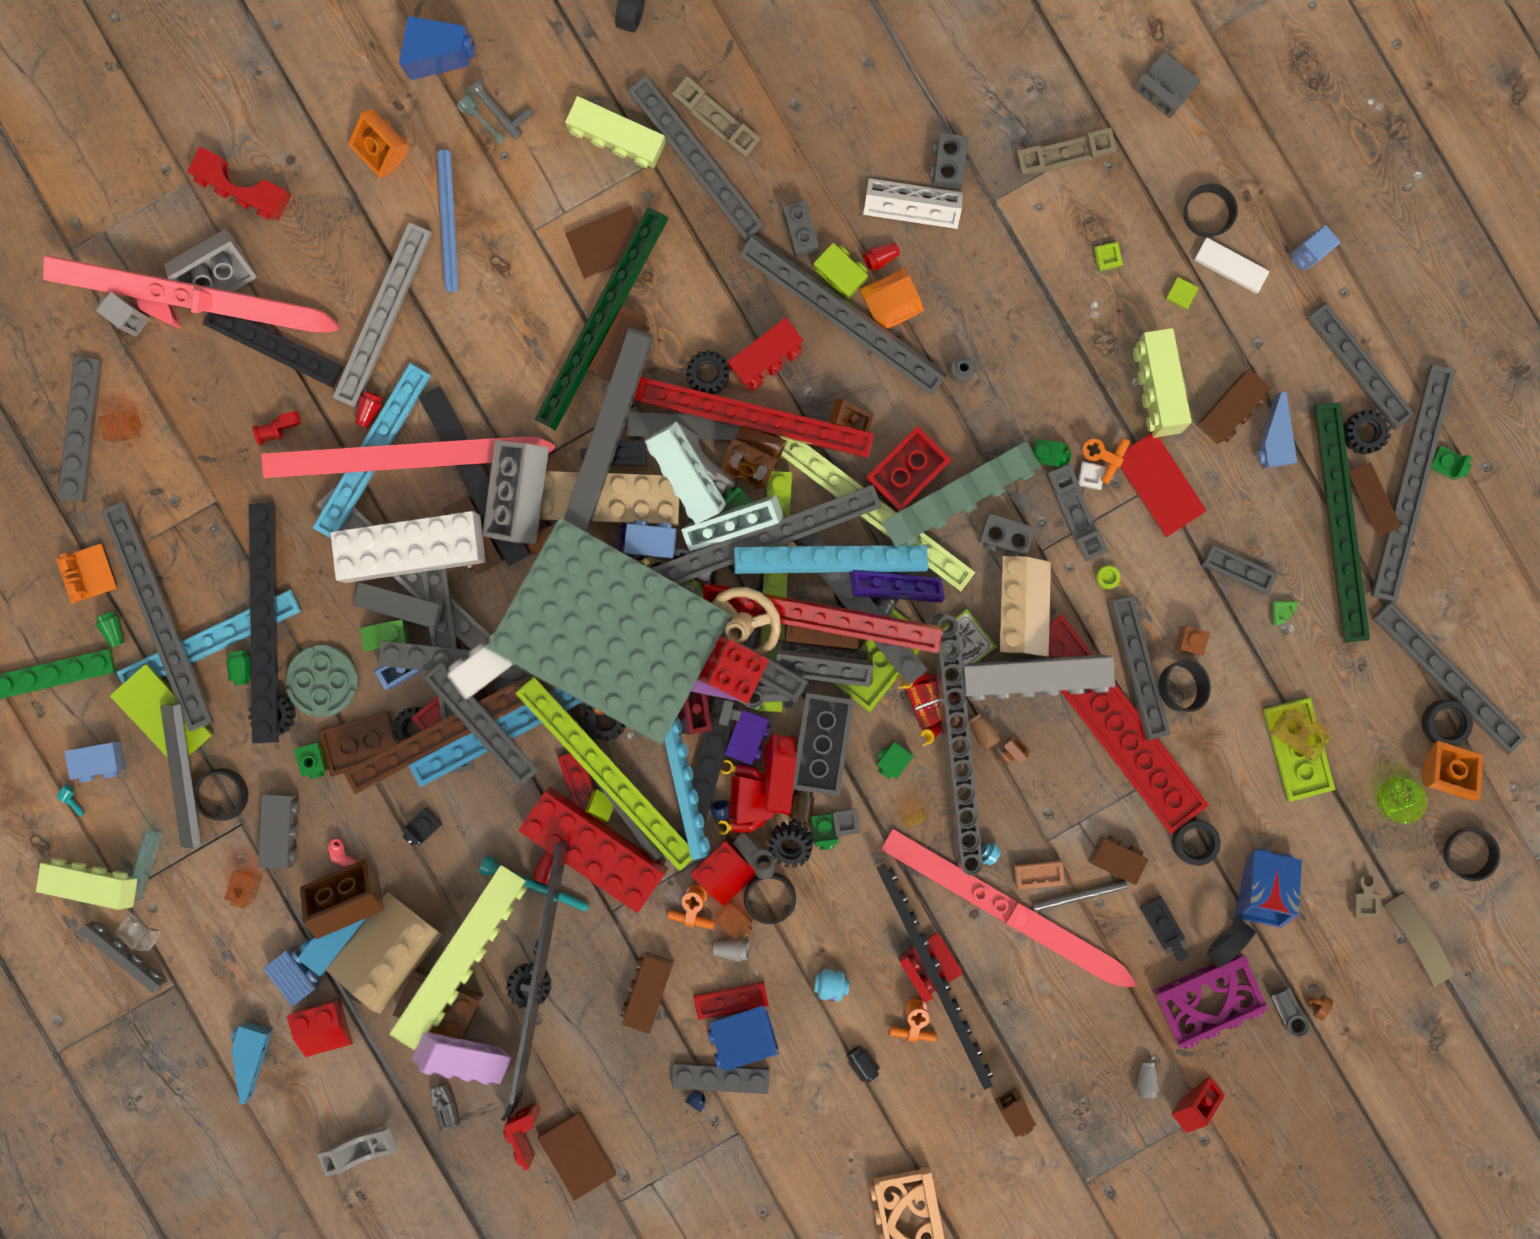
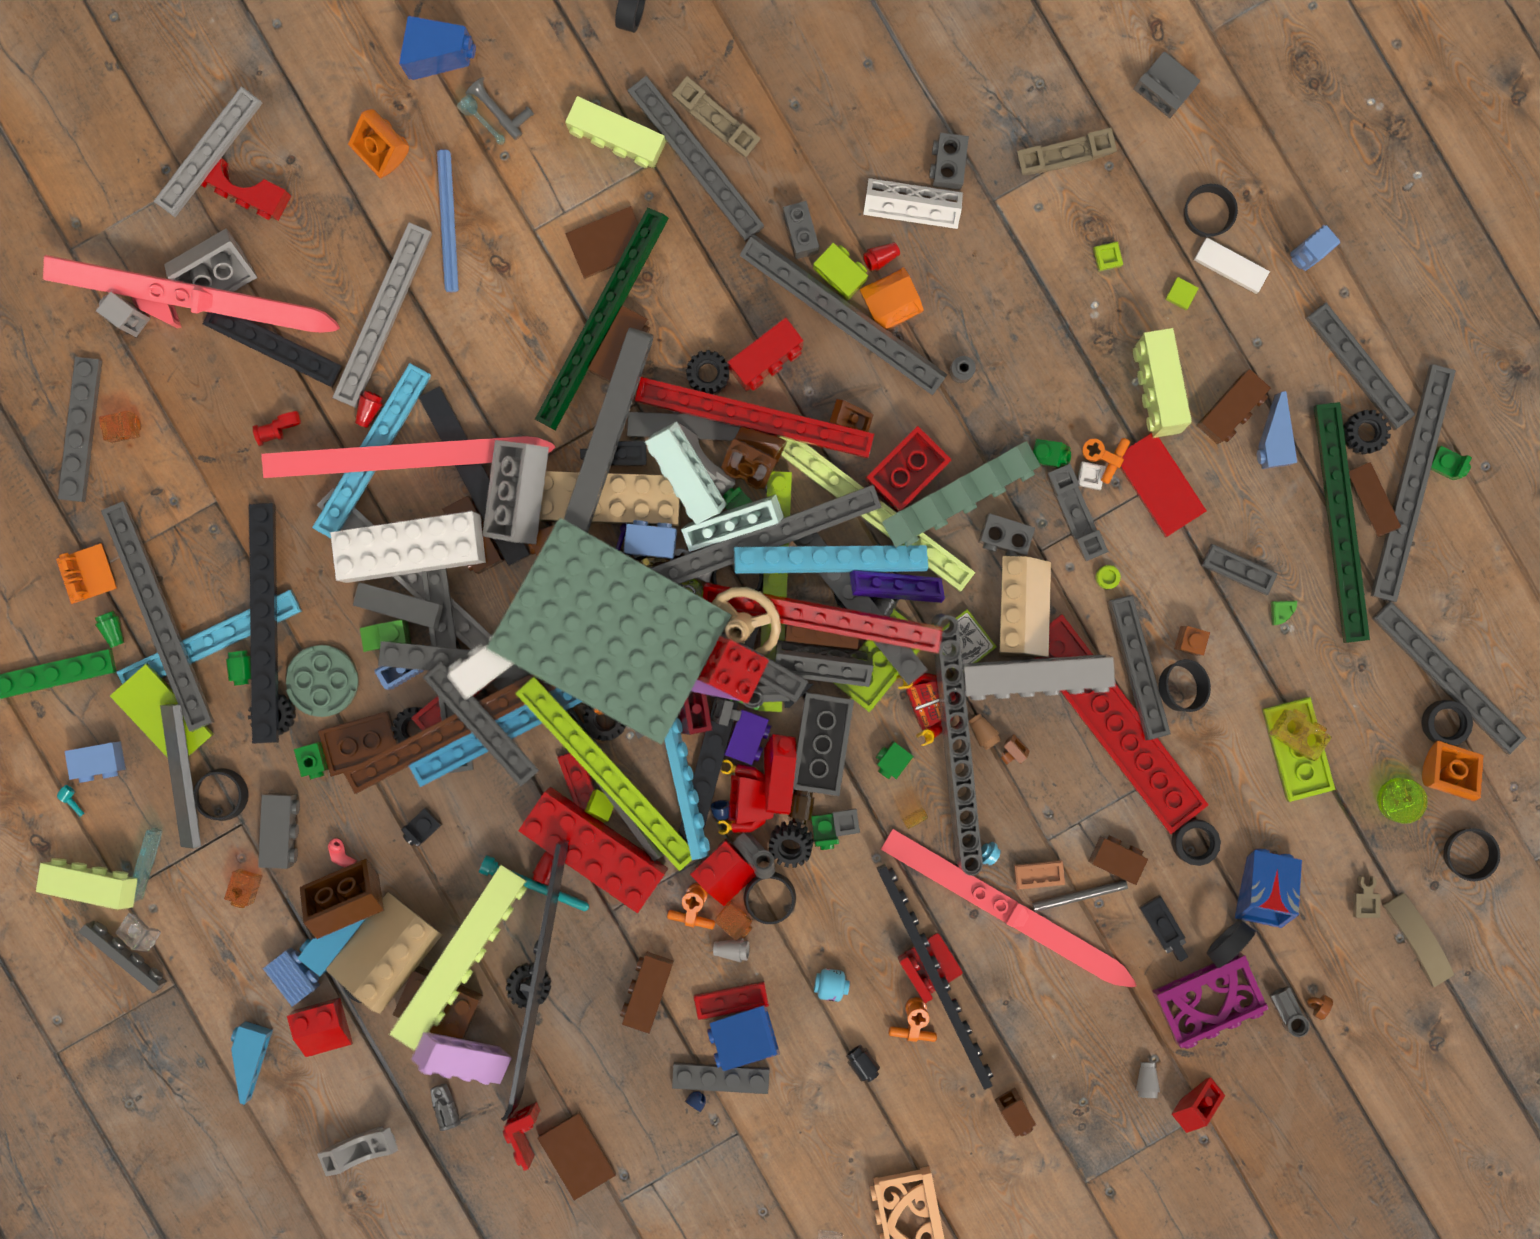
none -> light grey tile [154,86,263,218]

